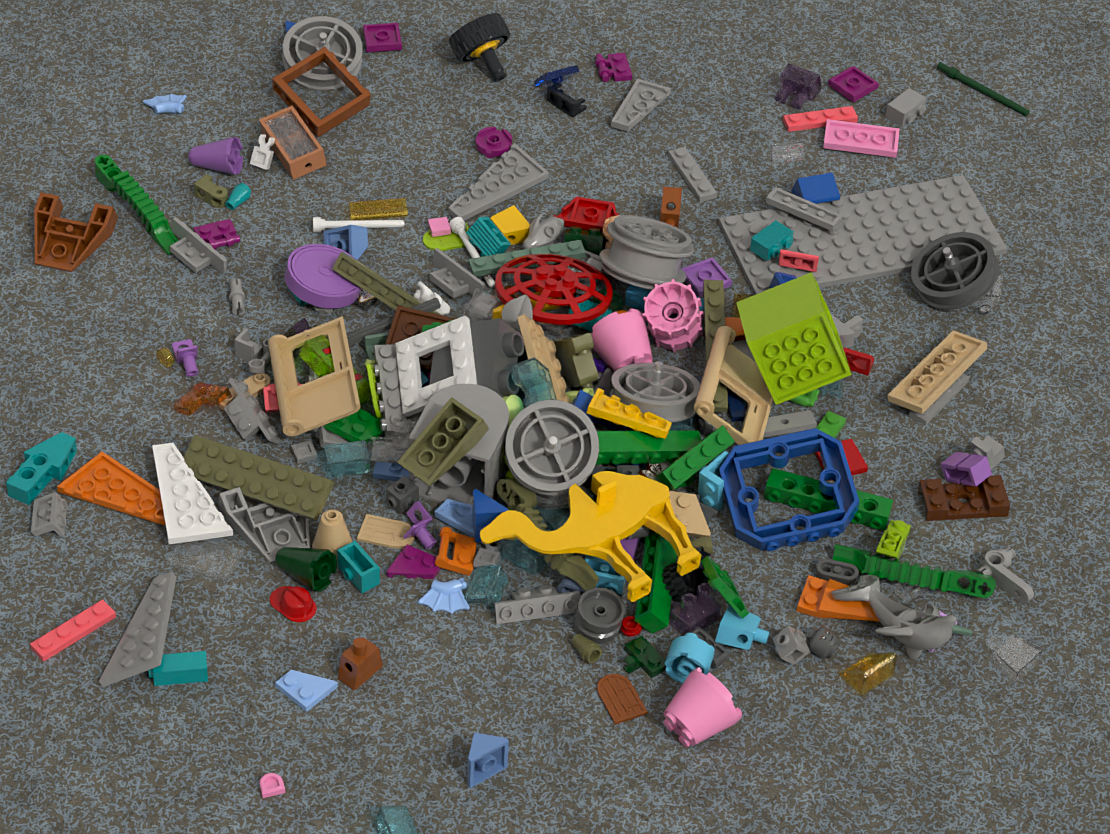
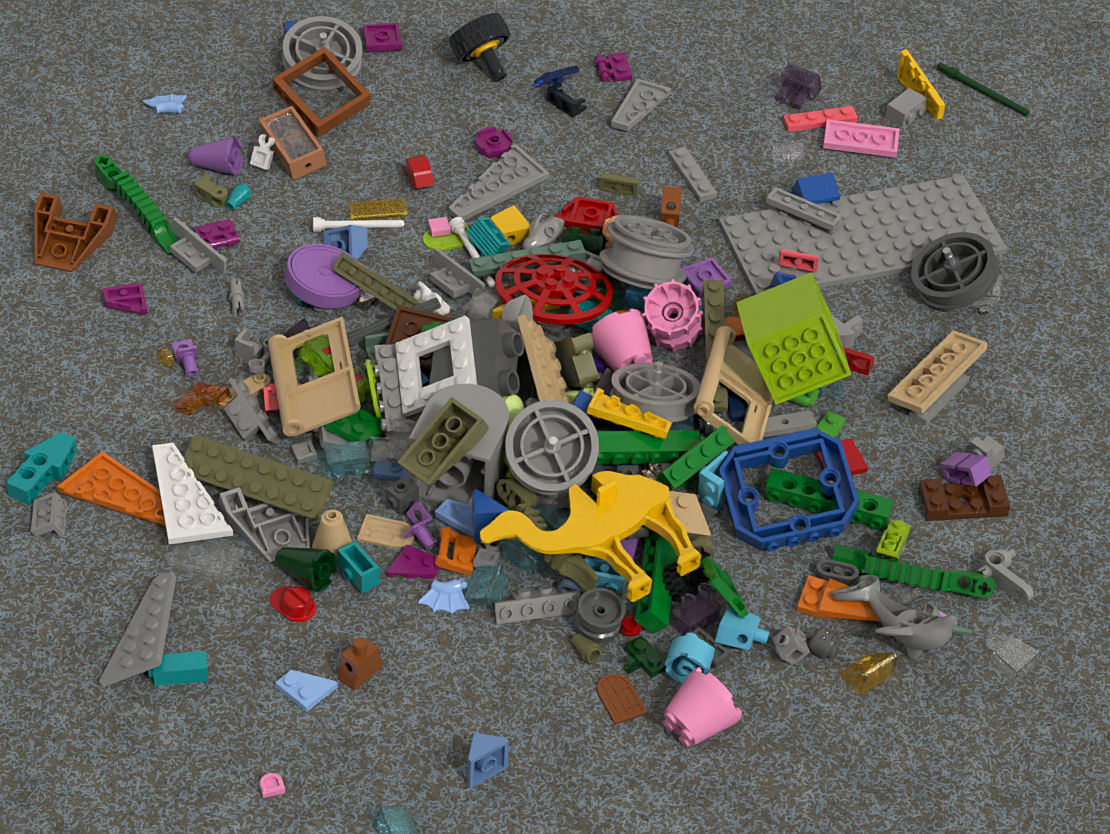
coral plate [30,599,116,662] -> none
clear light blue brick [511,357,557,407] -> none
teal brick [750,220,794,261] -> none
magenta plate [828,66,879,103] -> none
none -> magenta wing [103,283,148,315]
none -> red brick [402,155,435,189]
none -> olive panel [600,173,640,197]
none -> yellow wing [896,49,945,120]

